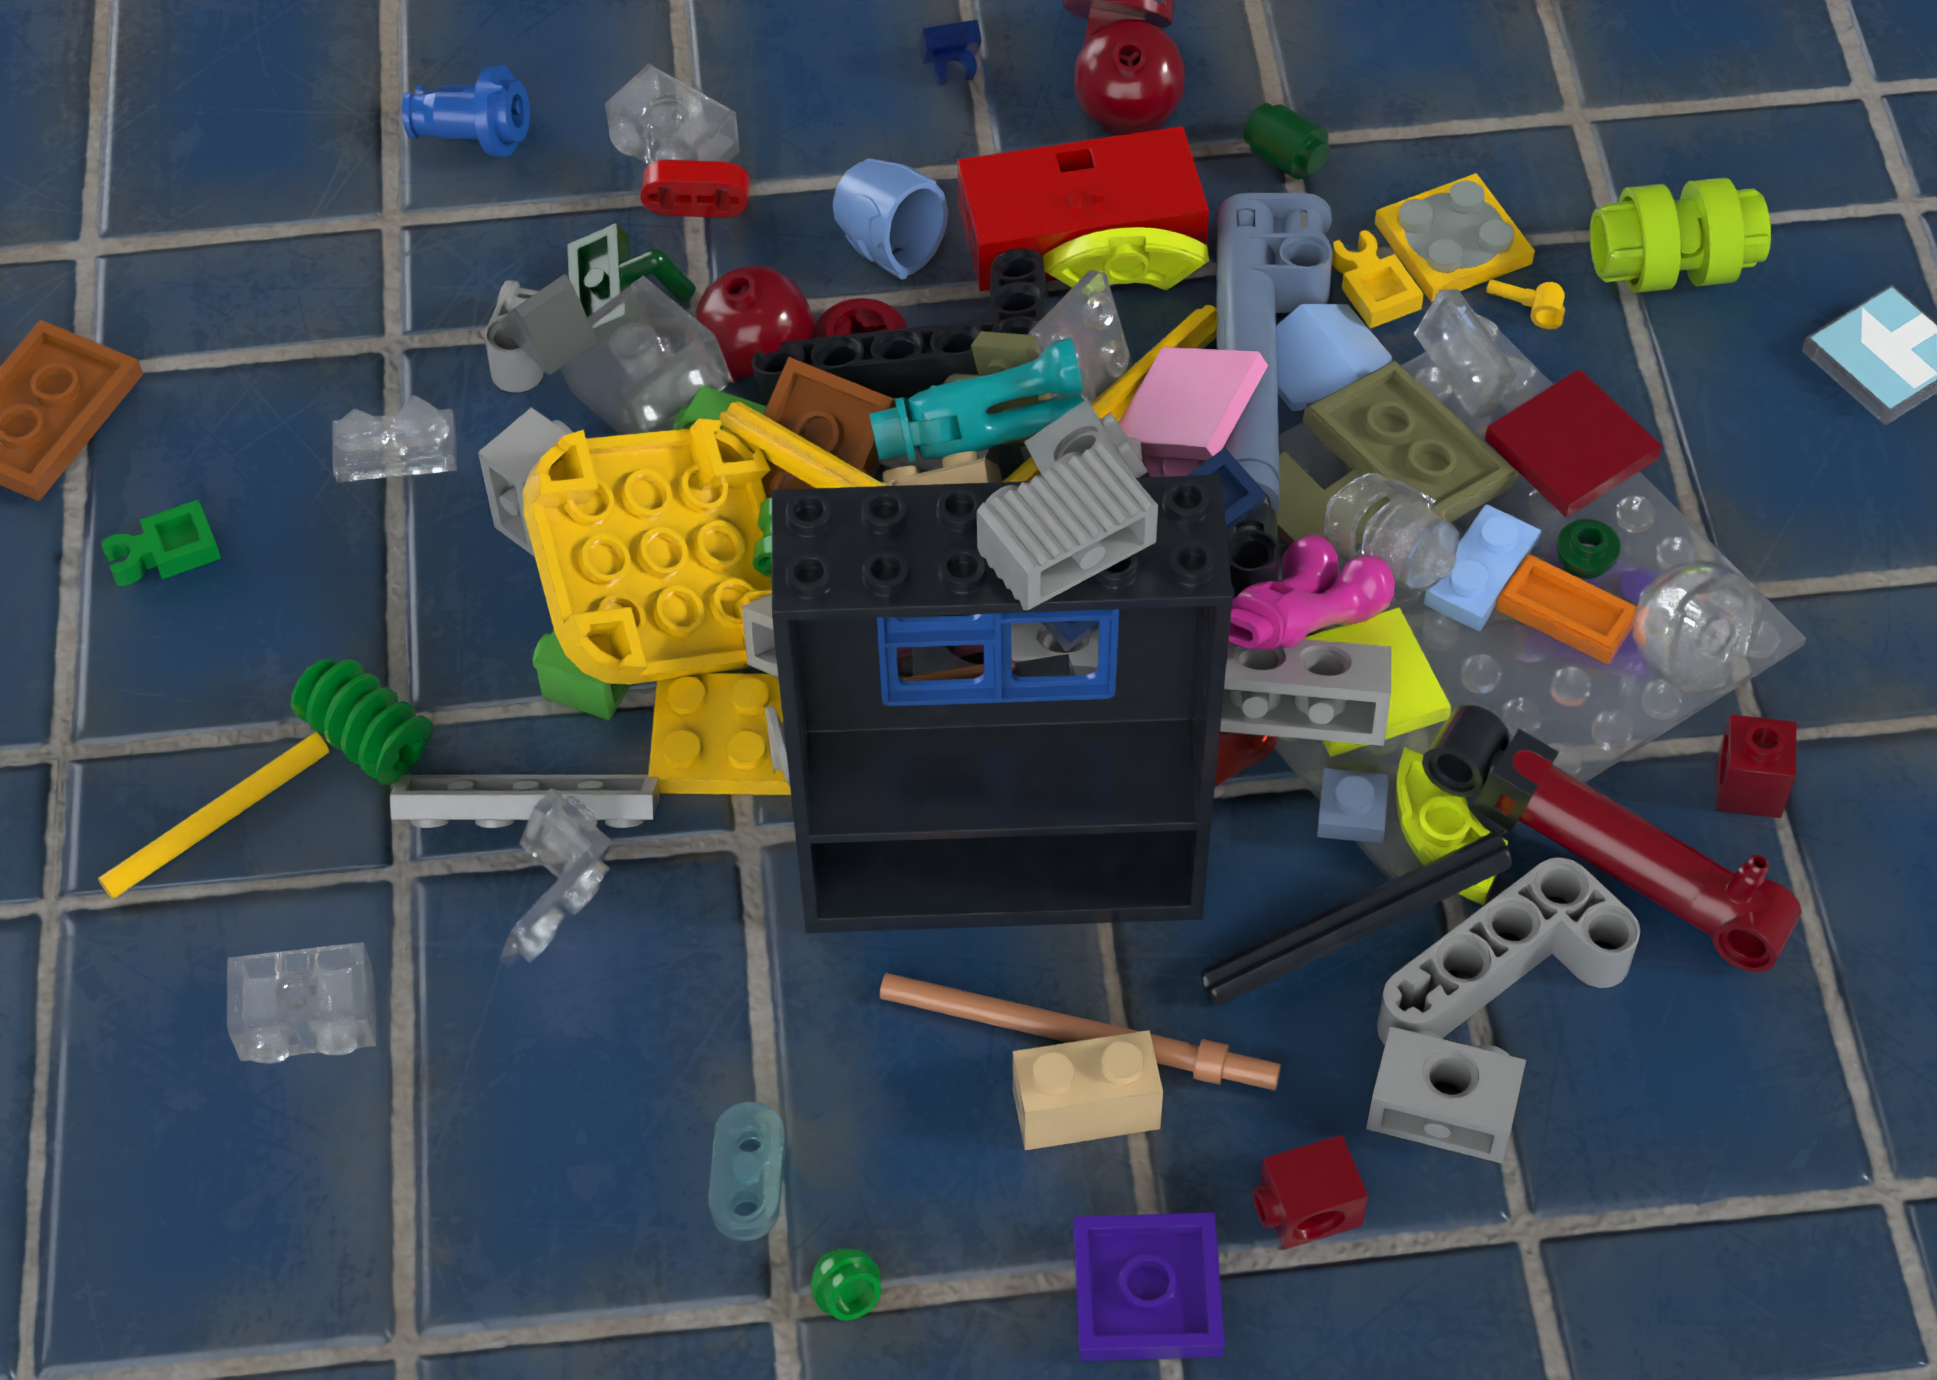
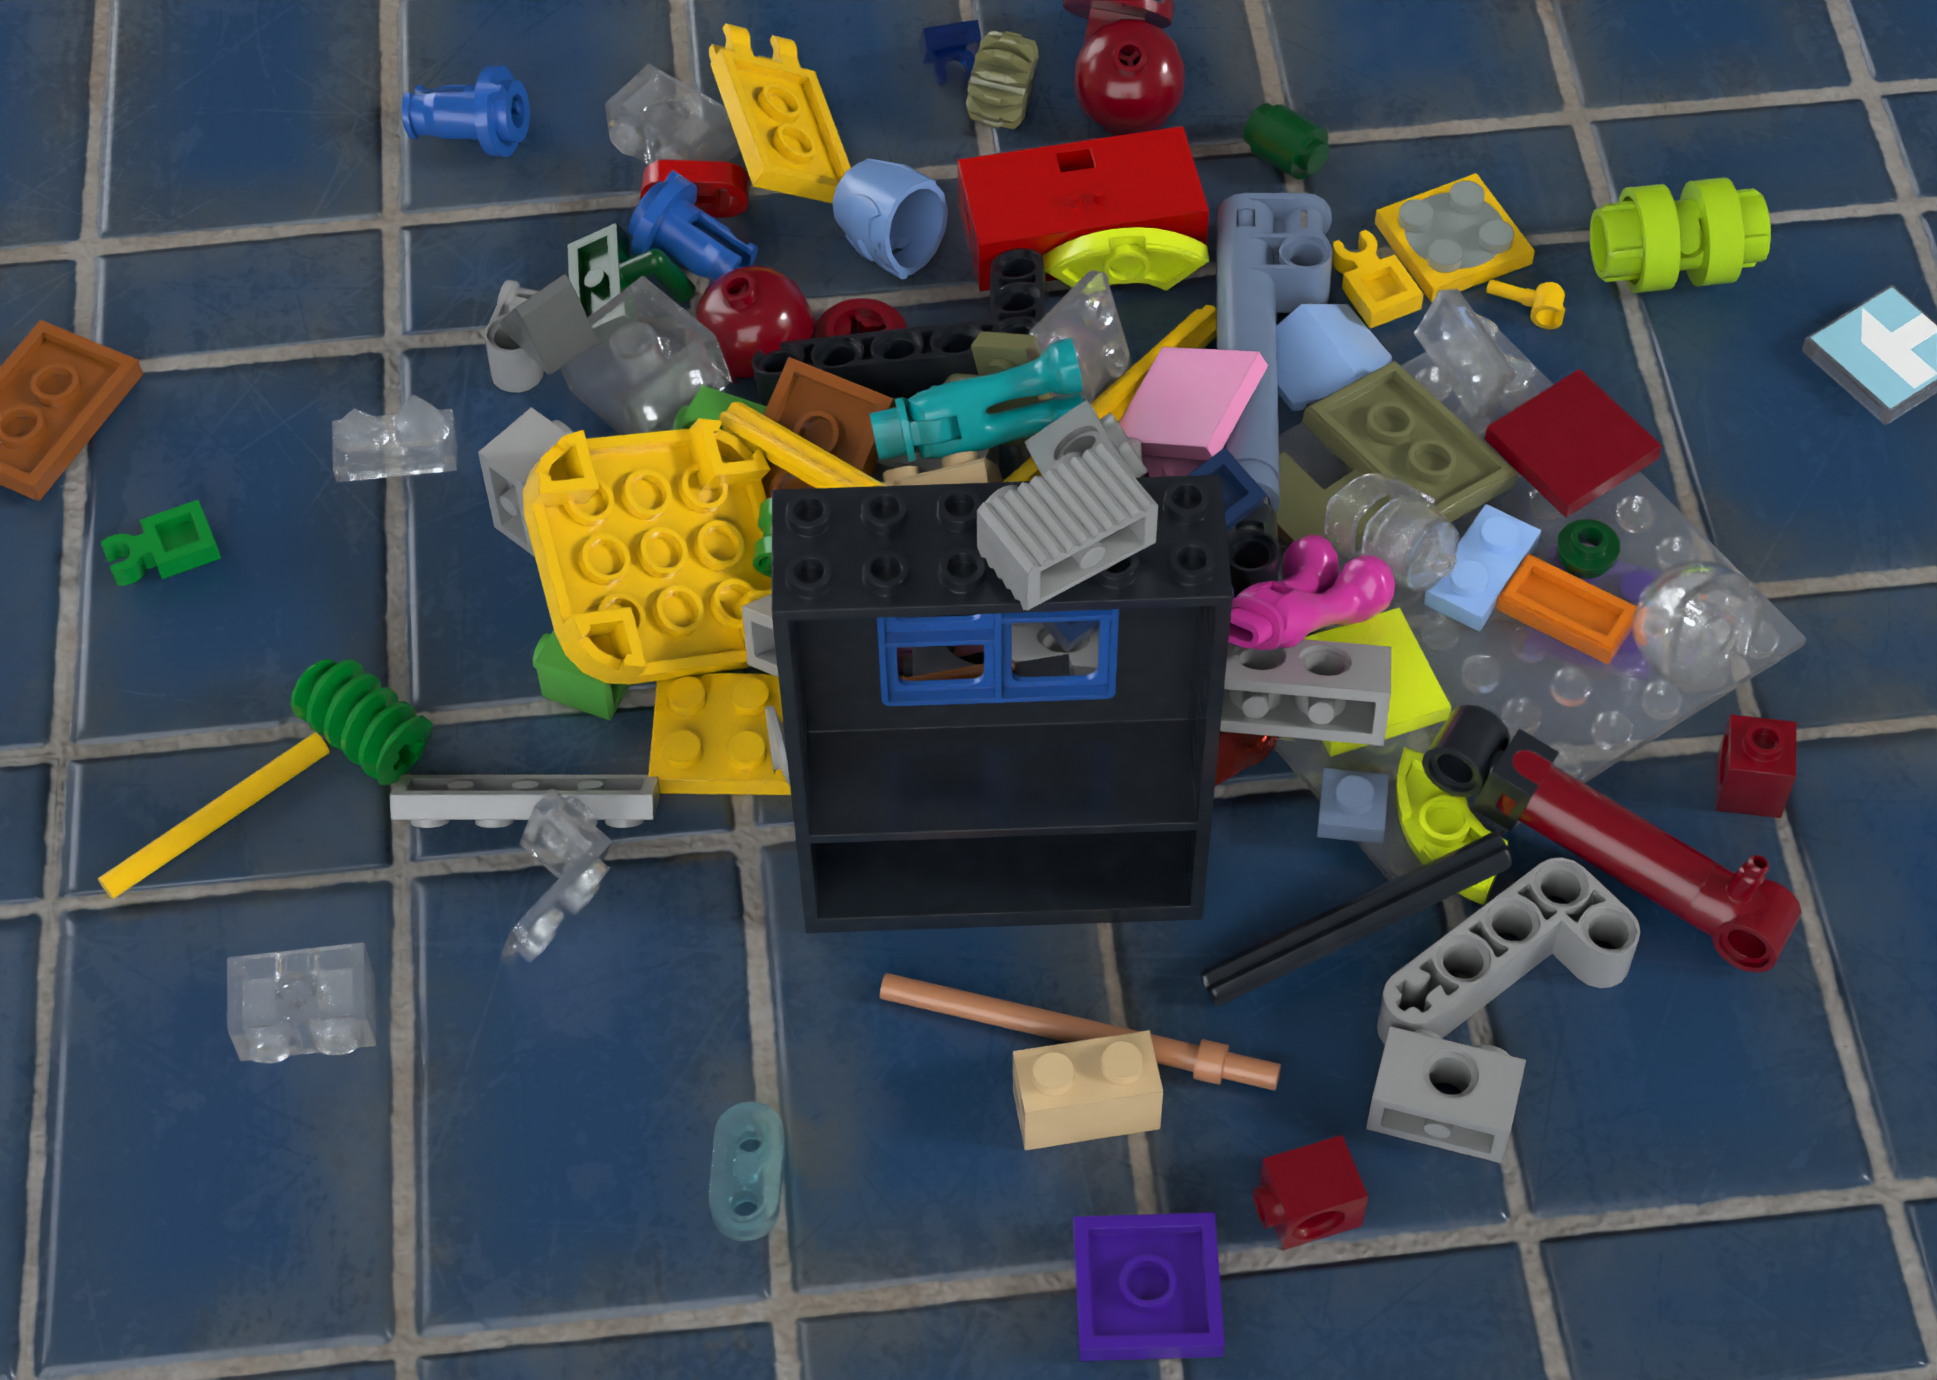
green plate [811,1248,881,1321] -> none
none -> blue piece [628,170,758,282]
none -> yellow tile [709,23,851,204]
none -> olive gear [966,30,1039,130]

